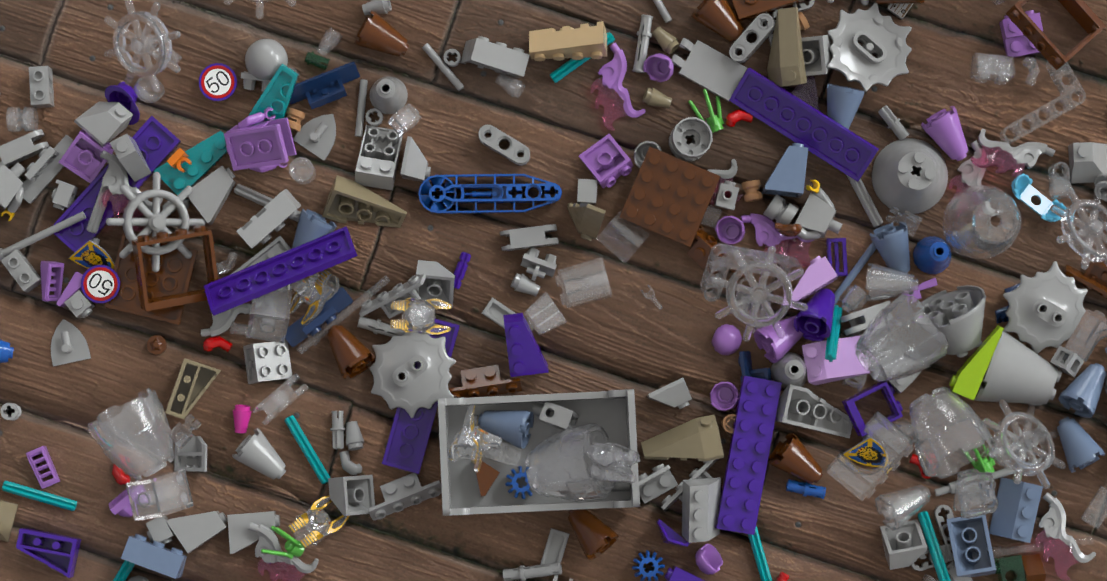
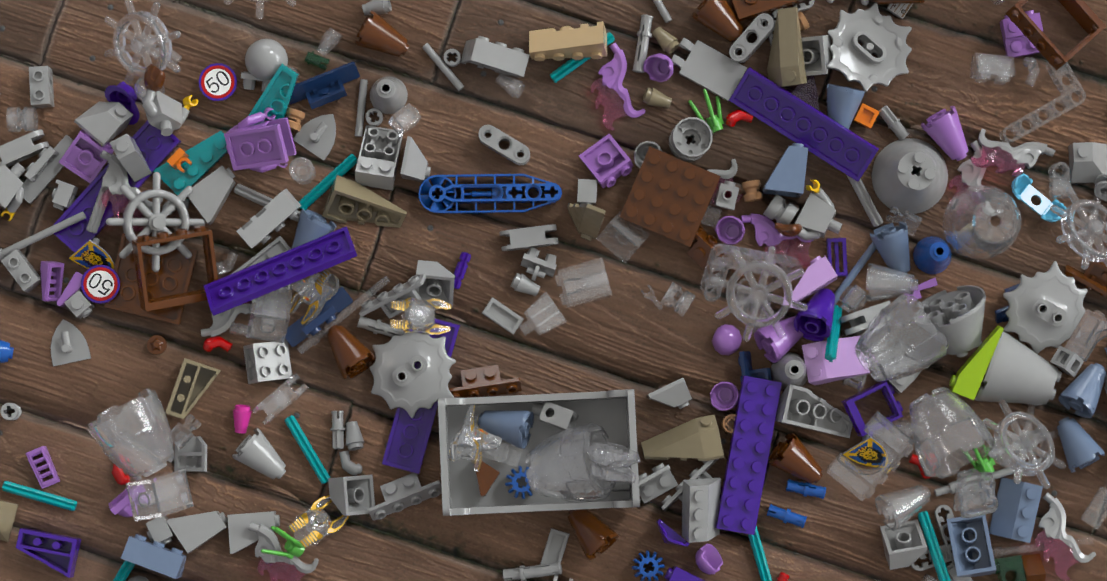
dark purple wedge [503,313,549,377] -> none
none -> light grey torso [142,64,198,136]
none -> teal axle [299,154,358,210]
none -> clear wheel [660,282,695,317]
none -> blue pin [766,504,807,528]
none -> orange tile [853,103,880,129]

